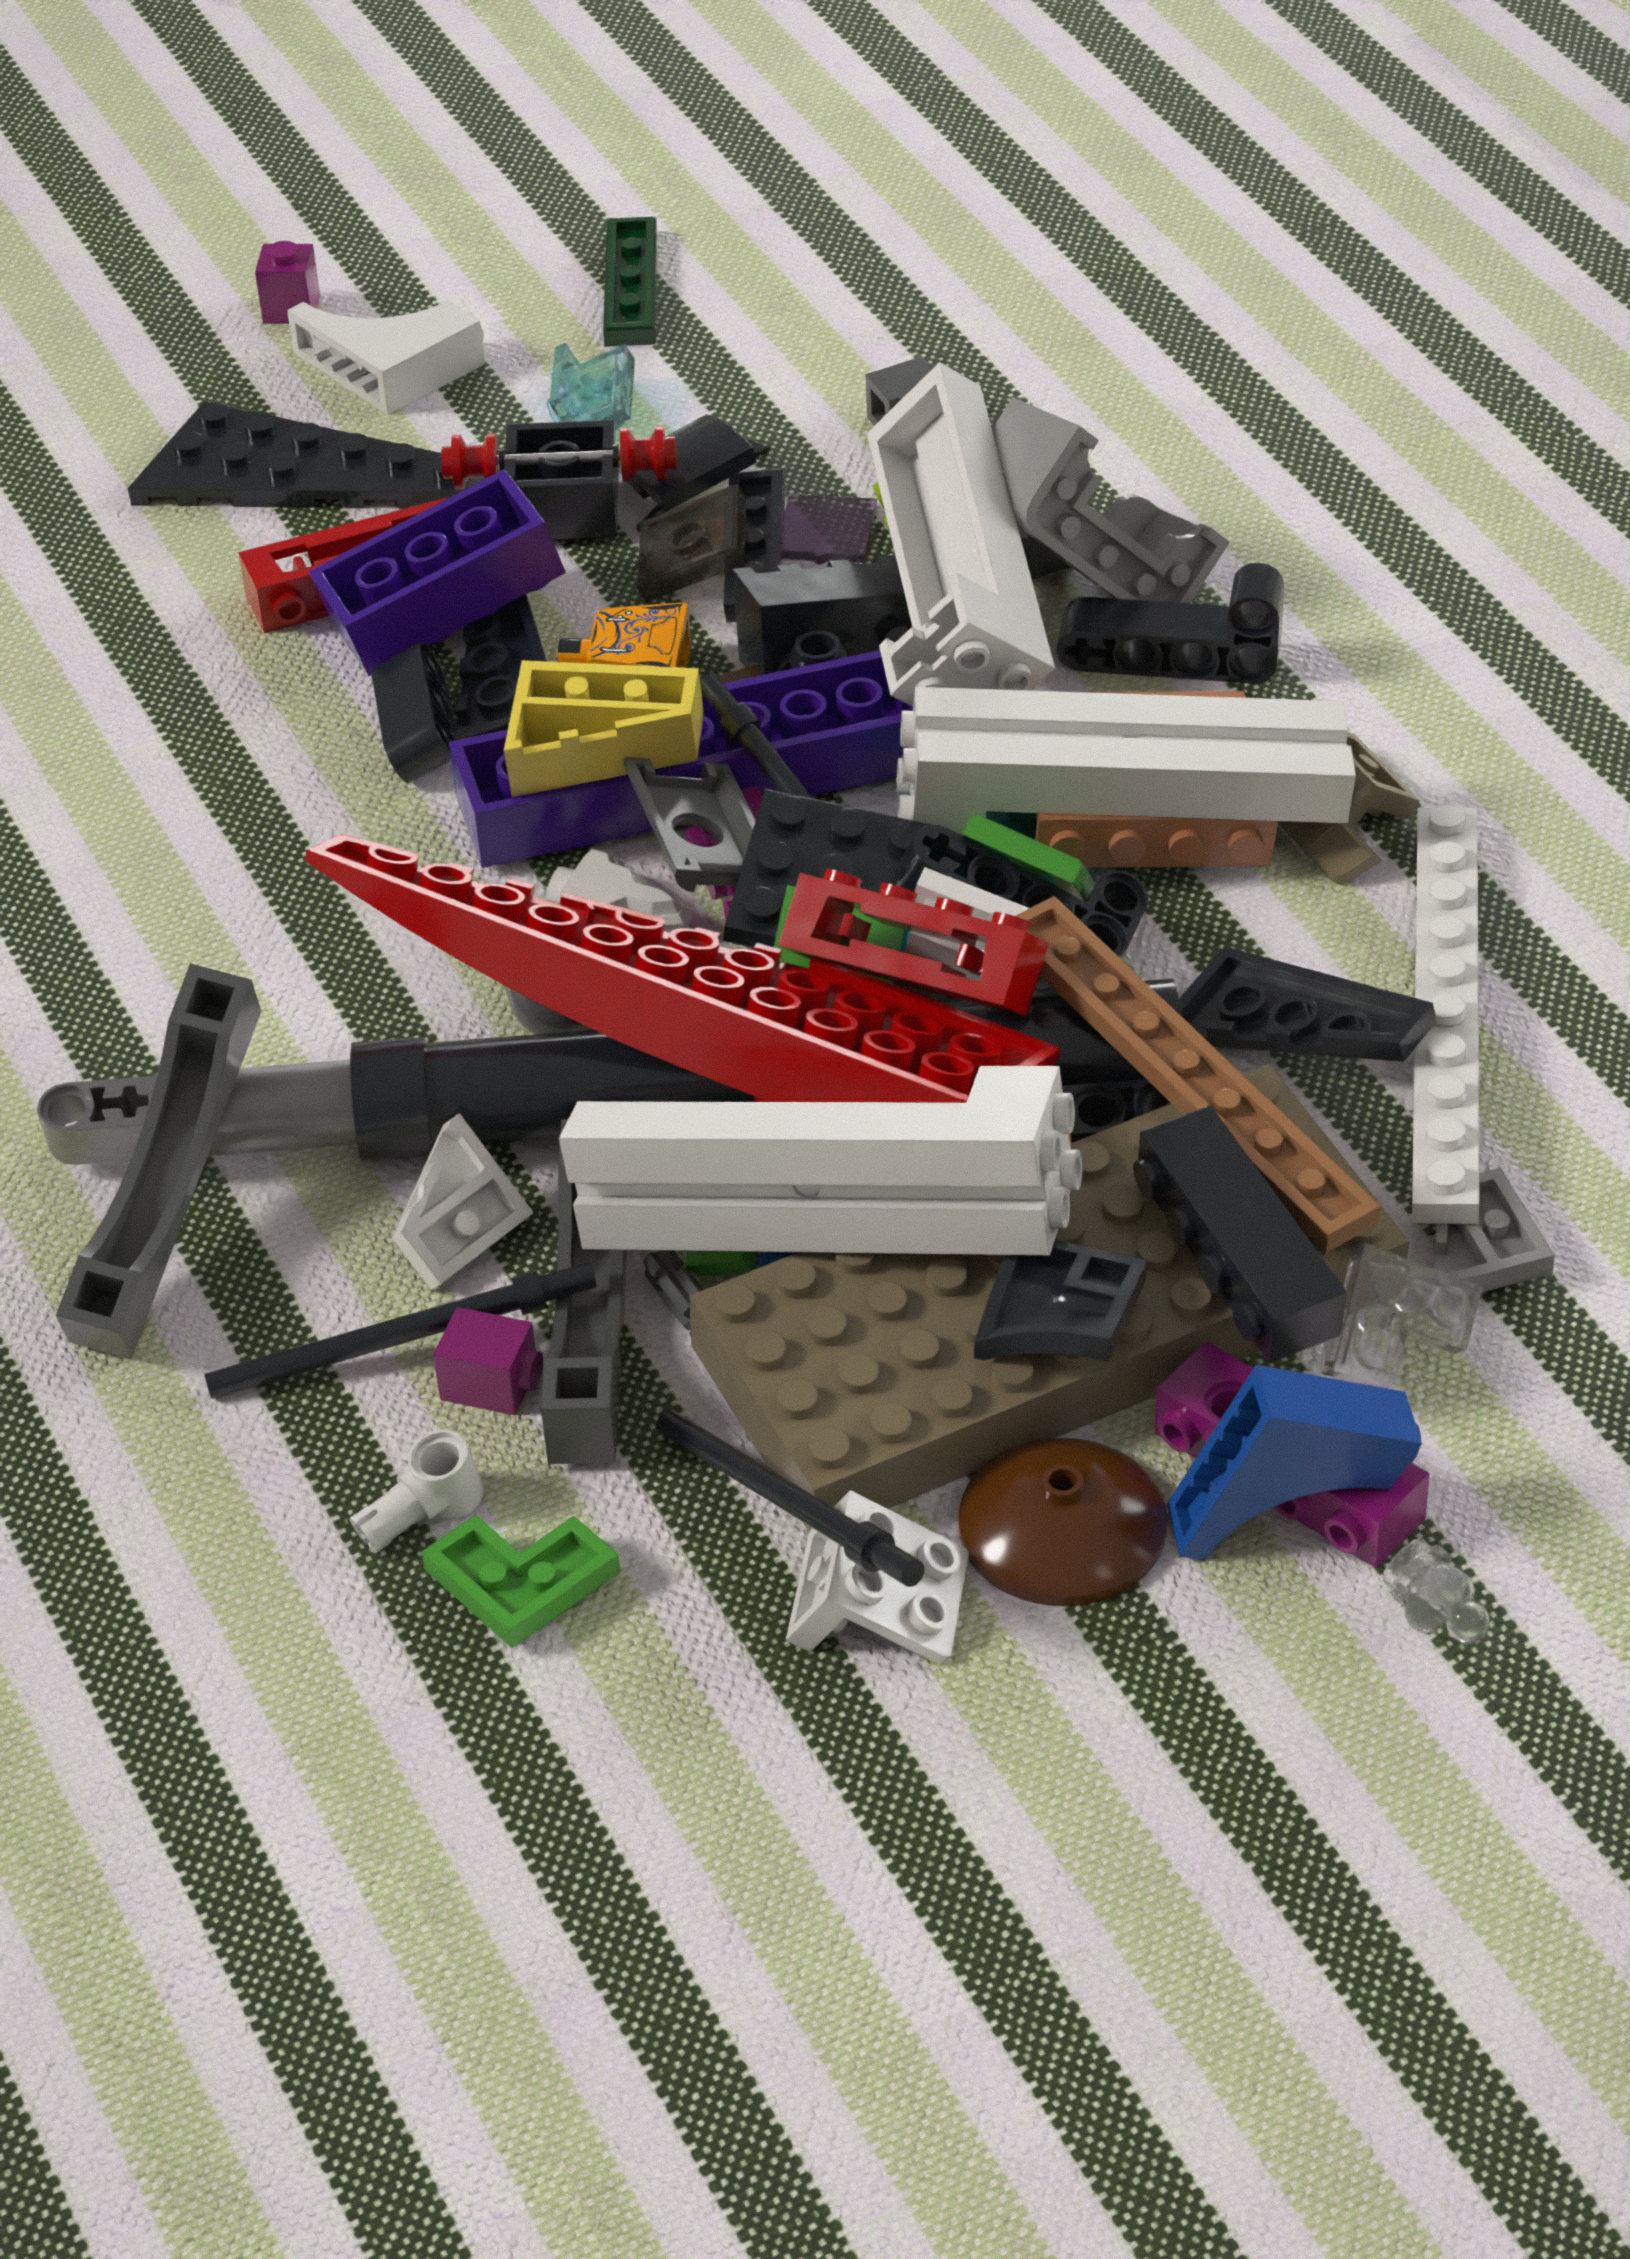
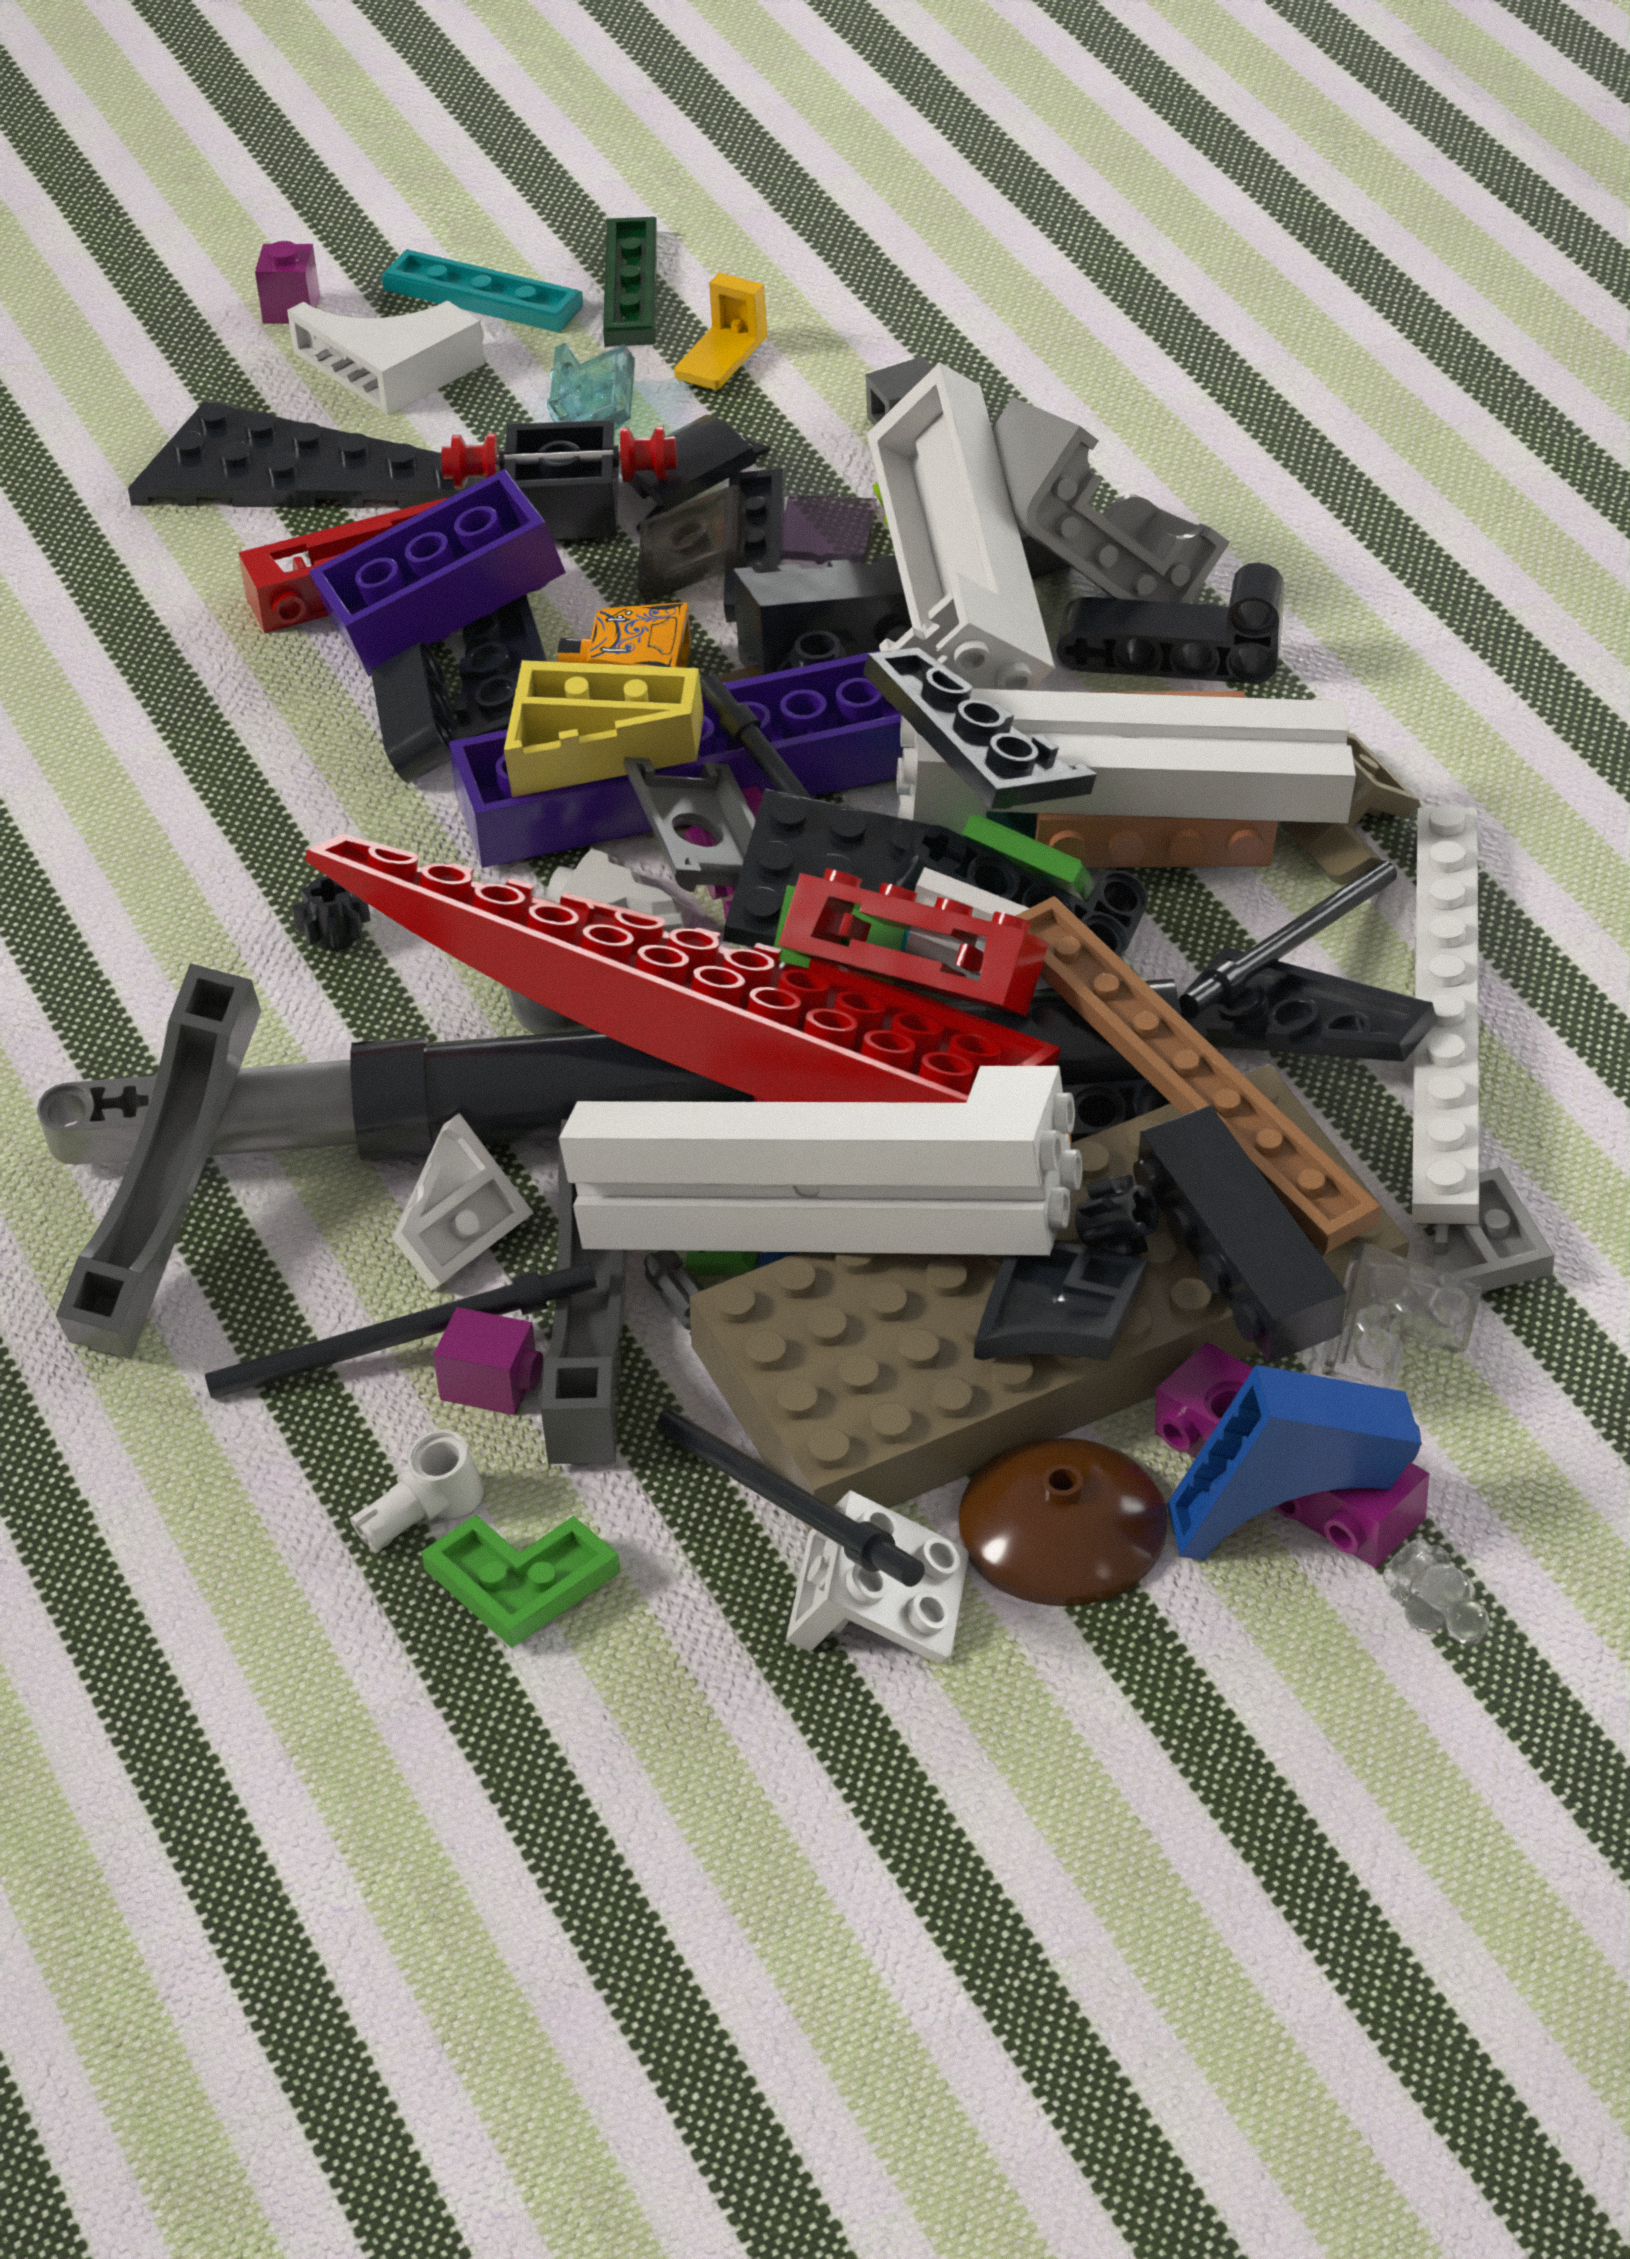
none -> black gear [293,876,371,951]
none -> teal tile [381,249,583,333]
none -> yellow bracket [674,272,767,390]
none -> black wing [863,647,1097,809]
none -> black gear [1075,1174,1159,1256]
none -> black bar [1179,861,1397,1018]

